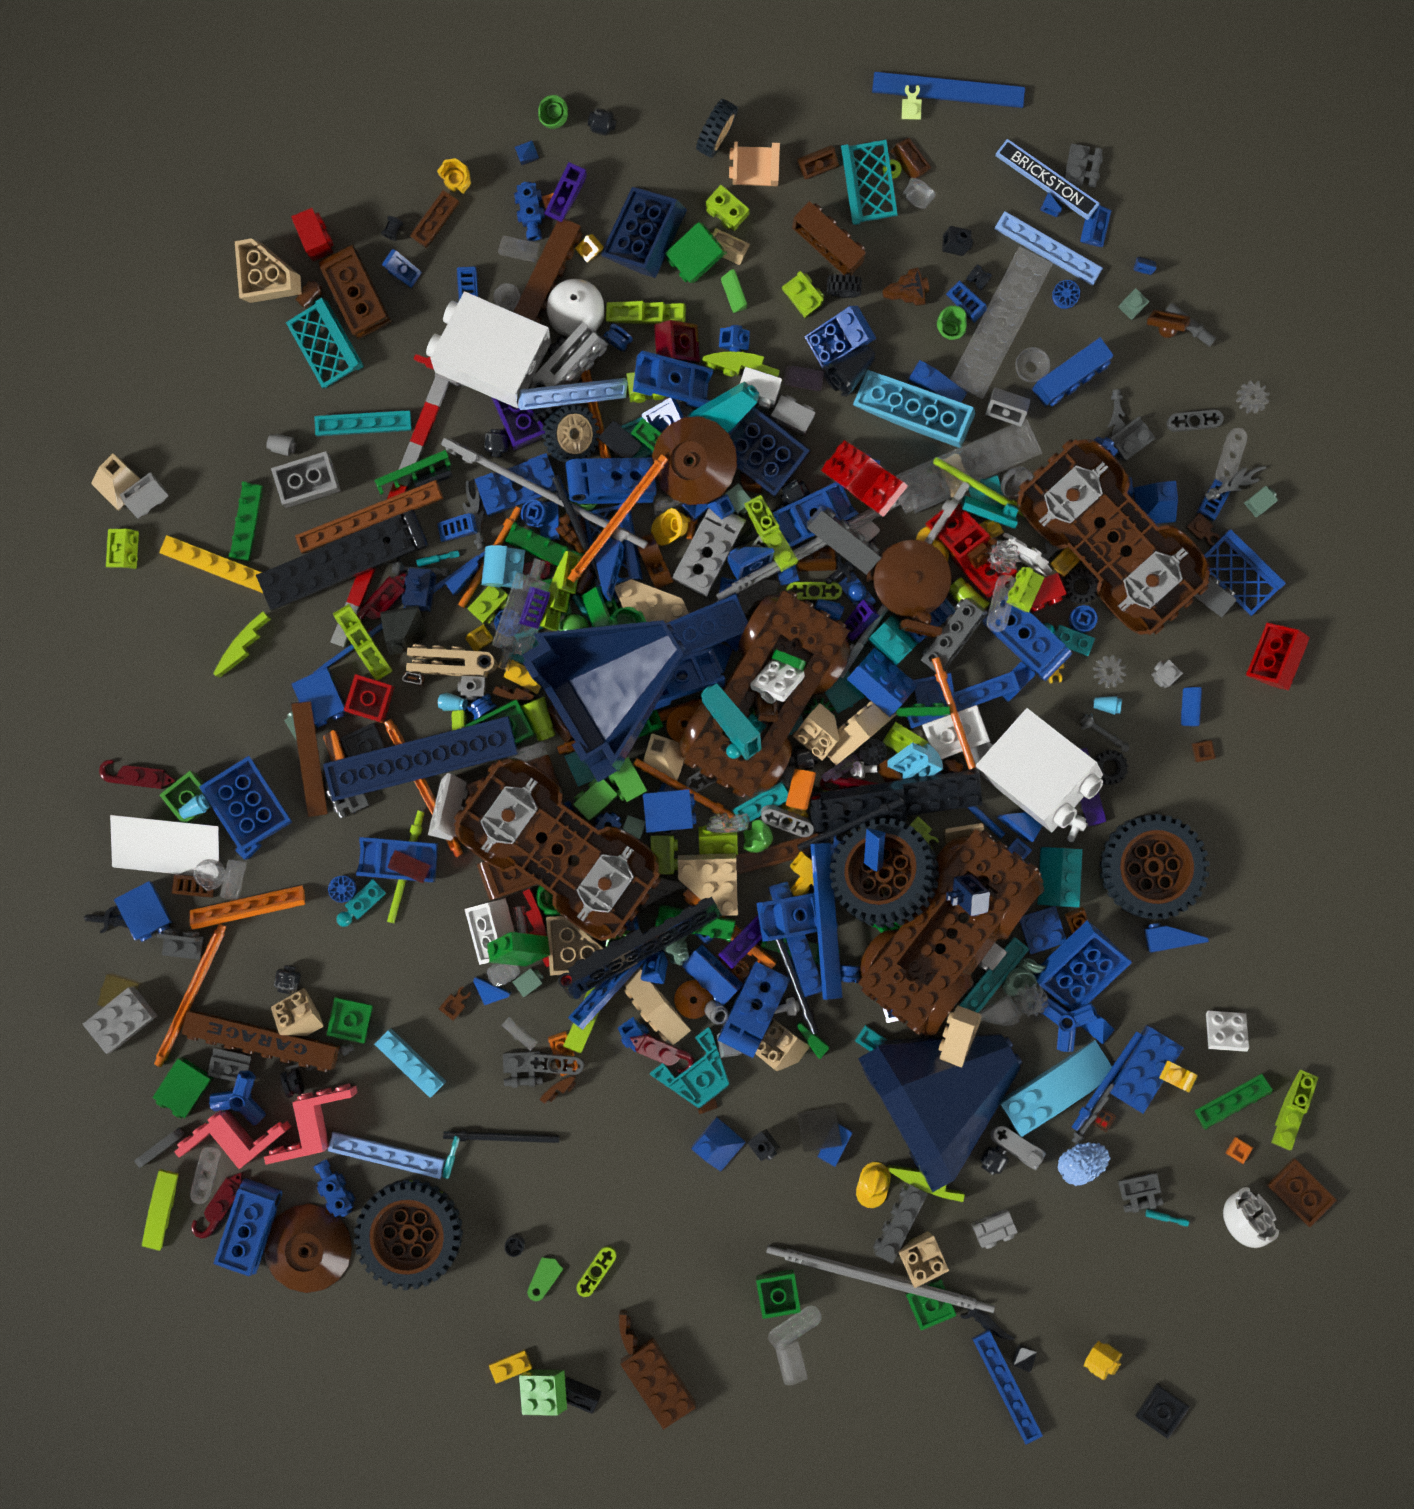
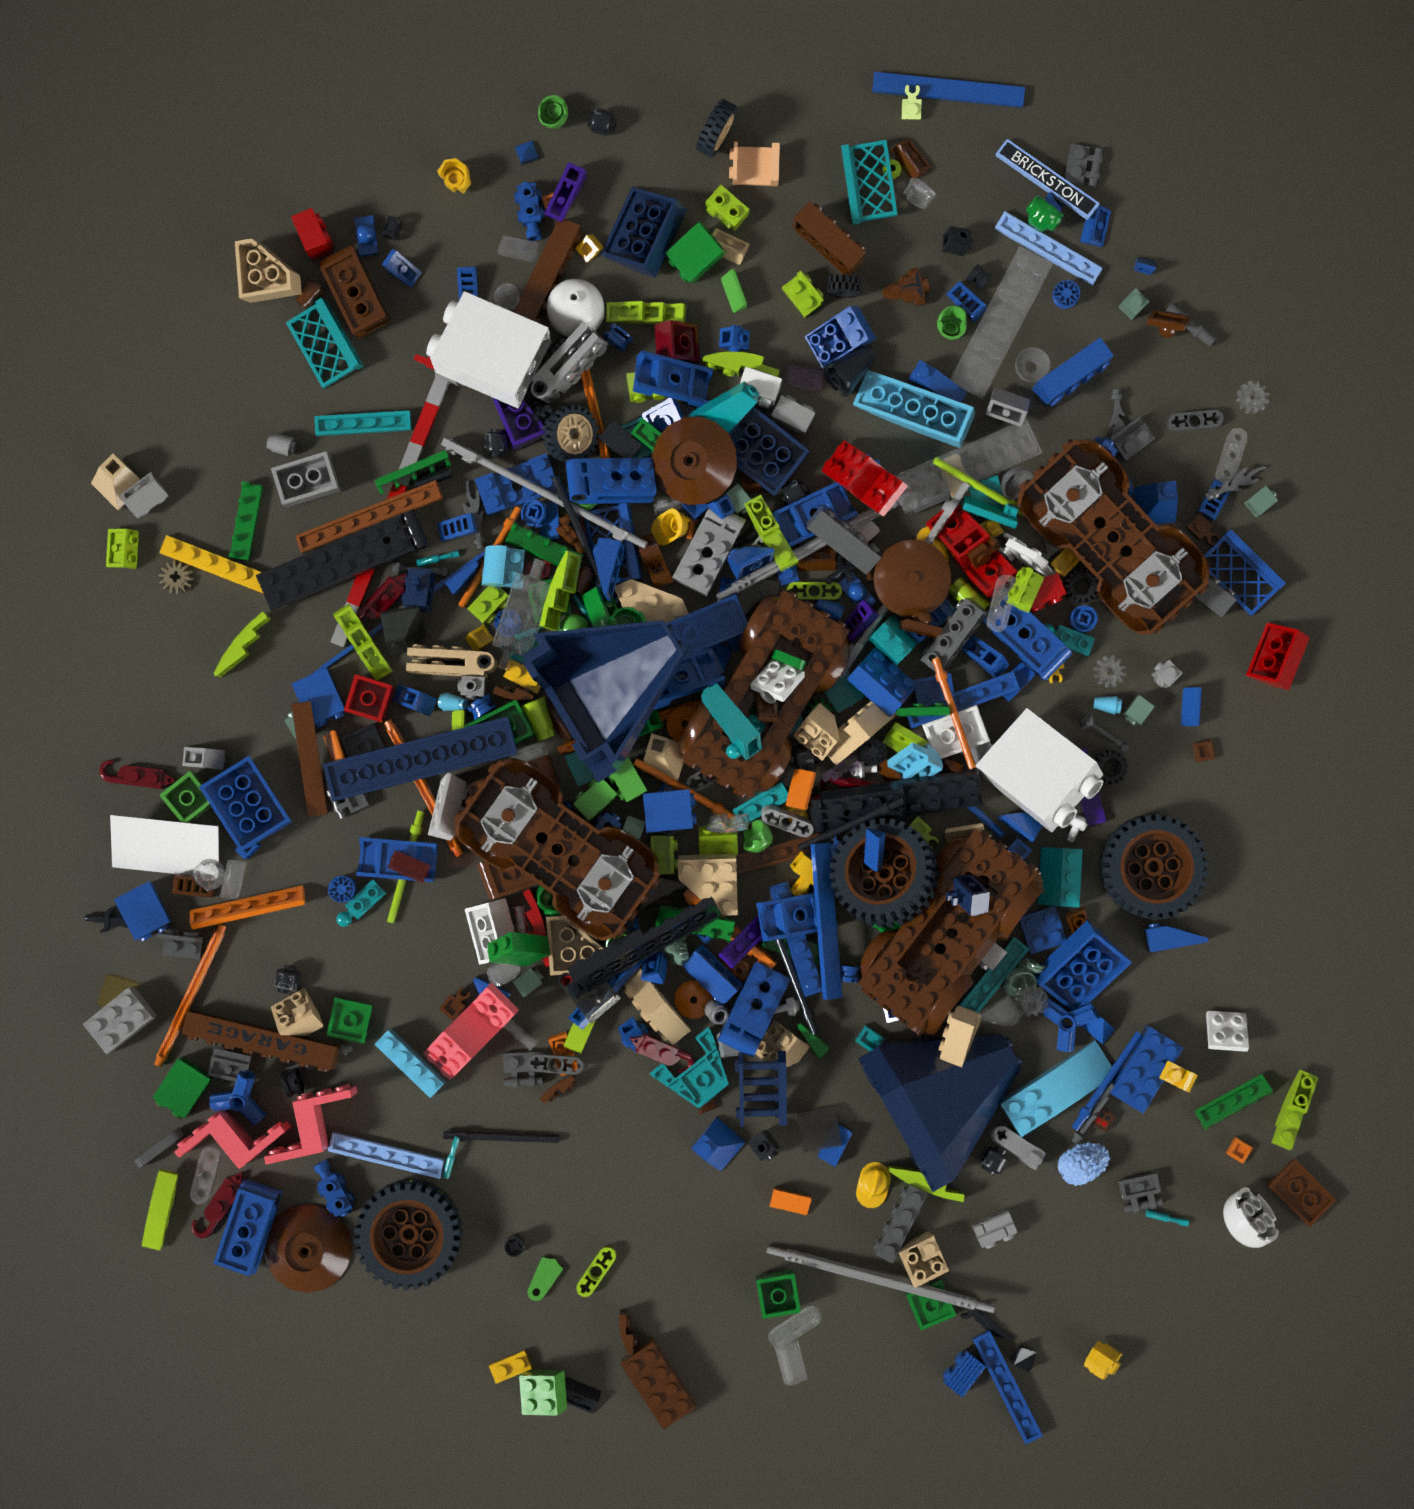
medium azure cone [179,794,210,819] -> none
reddish brown piece [402,672,426,686] -> none
reddish brown plate [410,190,459,249] -> none
light blue tile [518,378,628,410] -> none
dark purple slope [519,586,550,629] -> none
orange piece [567,454,668,583] -> none
reddish brown slope [797,145,840,180] -> none
clear gear [987,540,1021,573] -> none
black tile [1135,1383,1190,1439] -> none
none -> dark tan gear [159,560,193,594]
none -> light grey slope [182,747,225,770]
none -> blue tile [354,216,379,257]
none -> blue slope [392,684,437,717]
none -> coral bracket [423,983,519,1080]
none -> clear smoke plate [572,981,621,1024]
none -> dark blue fence [735,1051,787,1127]
none -> orange slope [769,1187,812,1215]
none -> blue brick [943,1349,986,1398]
none -> blue slope [960,634,1009,678]
none -> green hair [1026,195,1064,231]
none -> sand green brick [1122,695,1155,726]

